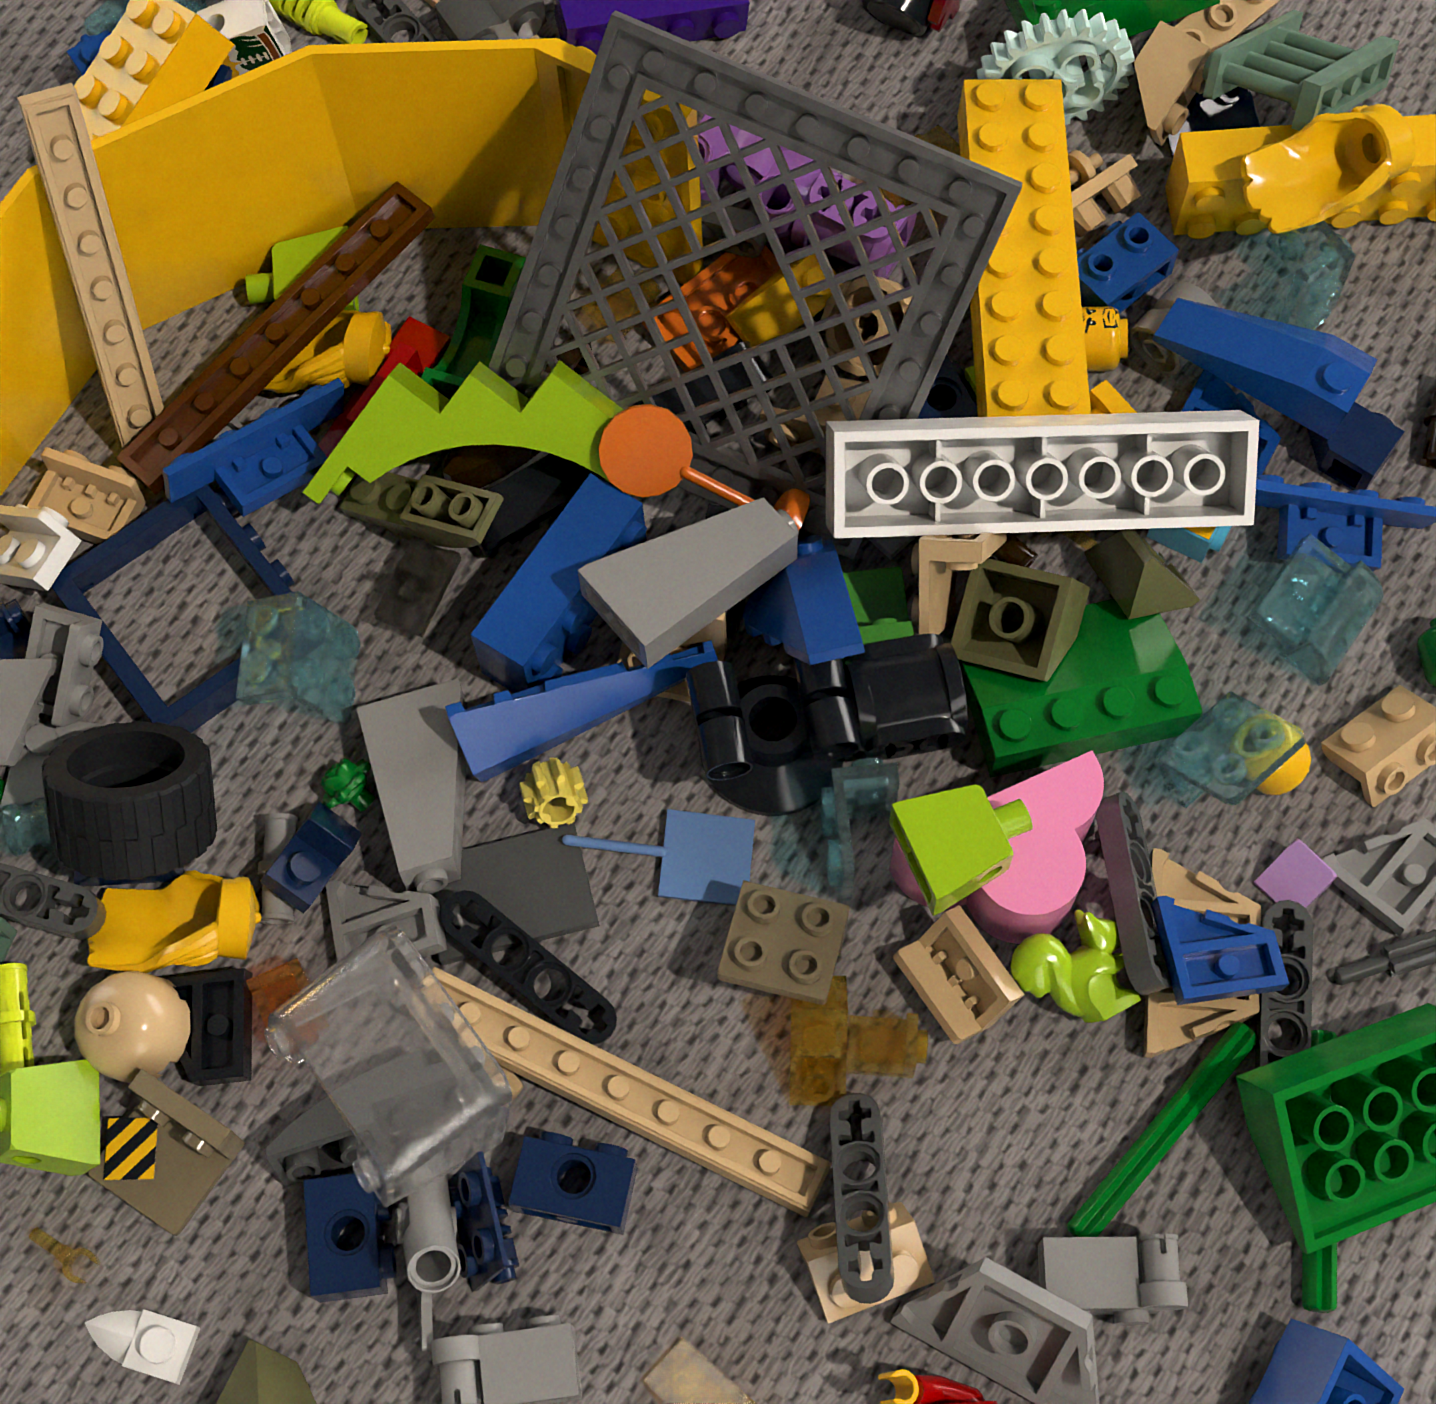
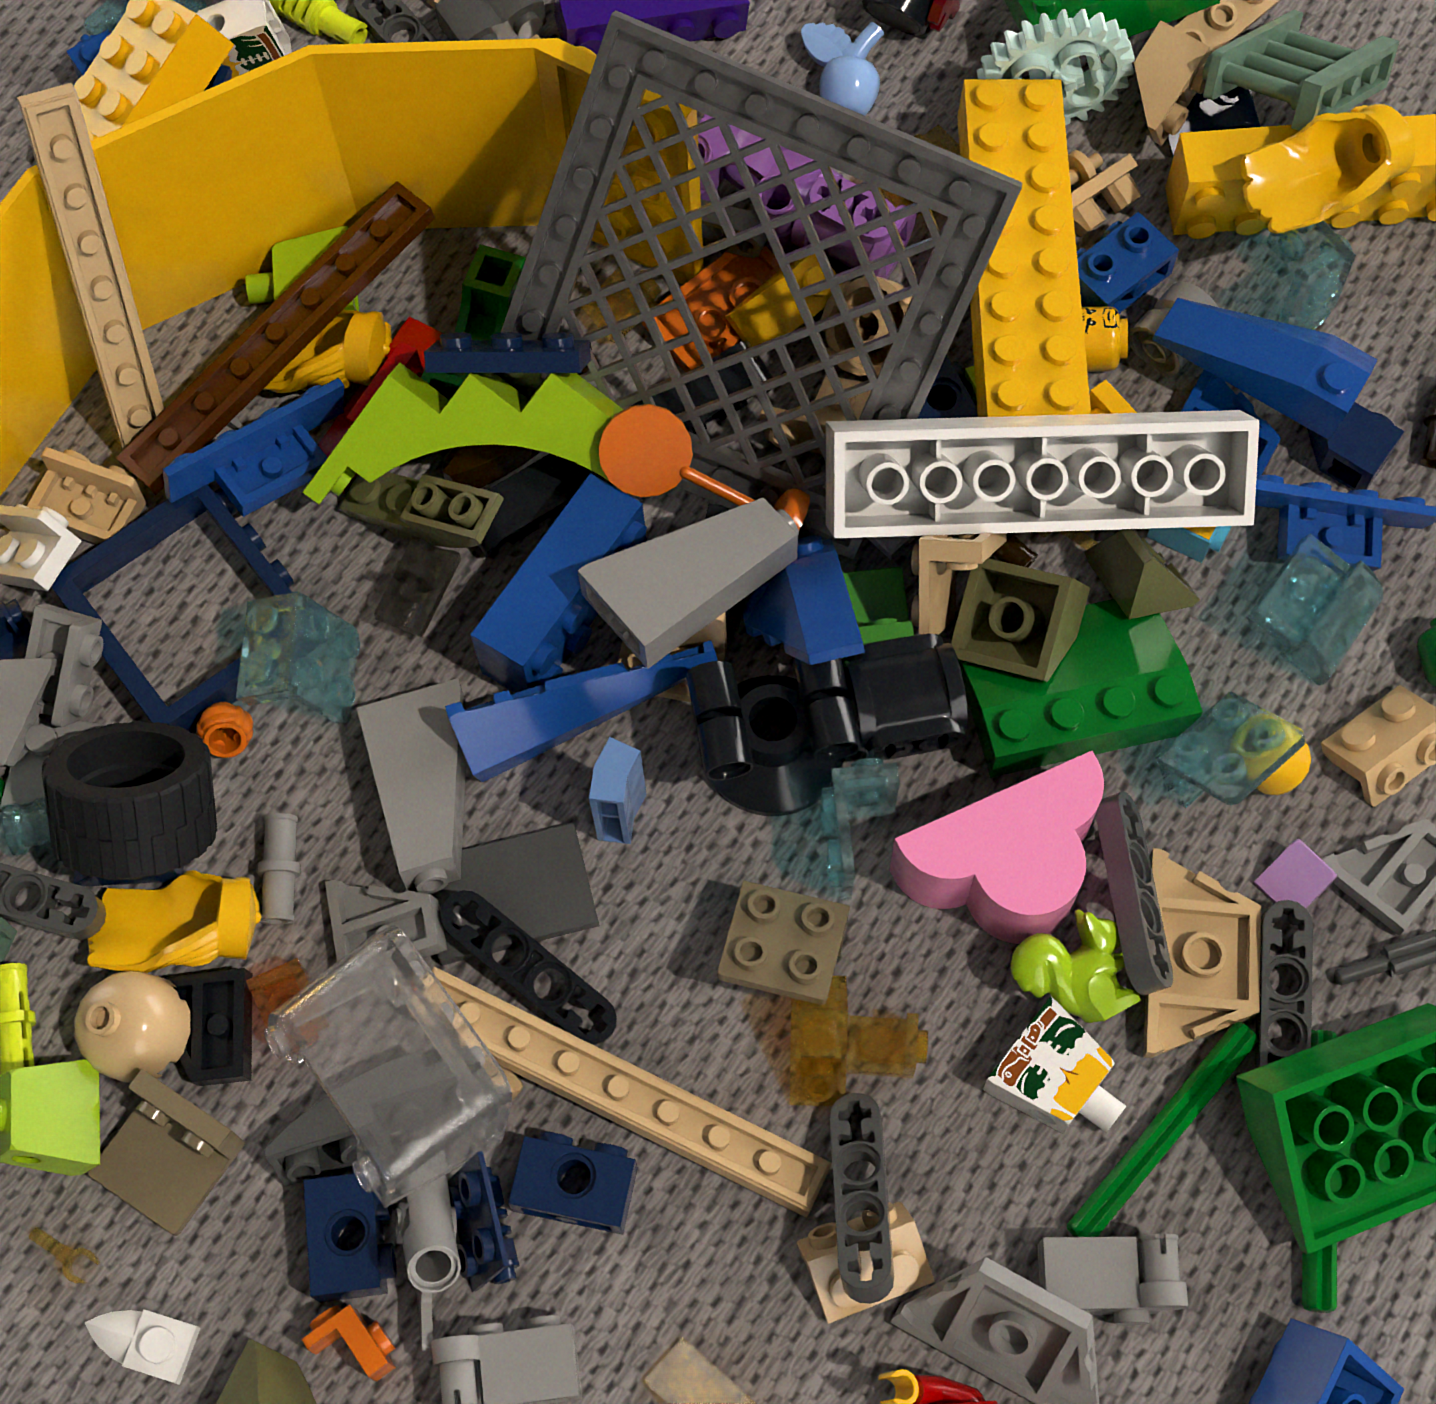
sticker [103,1118,158,1180] -> none
dark blue slope [259,801,362,914] -> none
green plant [320,758,375,812] -> none
light yellow gear [519,758,588,828] -> none
medium blue piece [562,809,755,905] -> none
lime torso [889,784,1033,916] -> none
tan bracket [893,905,1025,1044] -> none
blue wing [1151,896,1289,1005] -> none
none -> orange piece [196,702,254,758]
none -> orange bracket [302,1304,396,1382]
none -> dark blue plate [424,332,591,373]
none -> medium blue piece [589,737,647,844]
none -> light blue piece [801,22,884,116]
none -> torso [983,997,1126,1133]

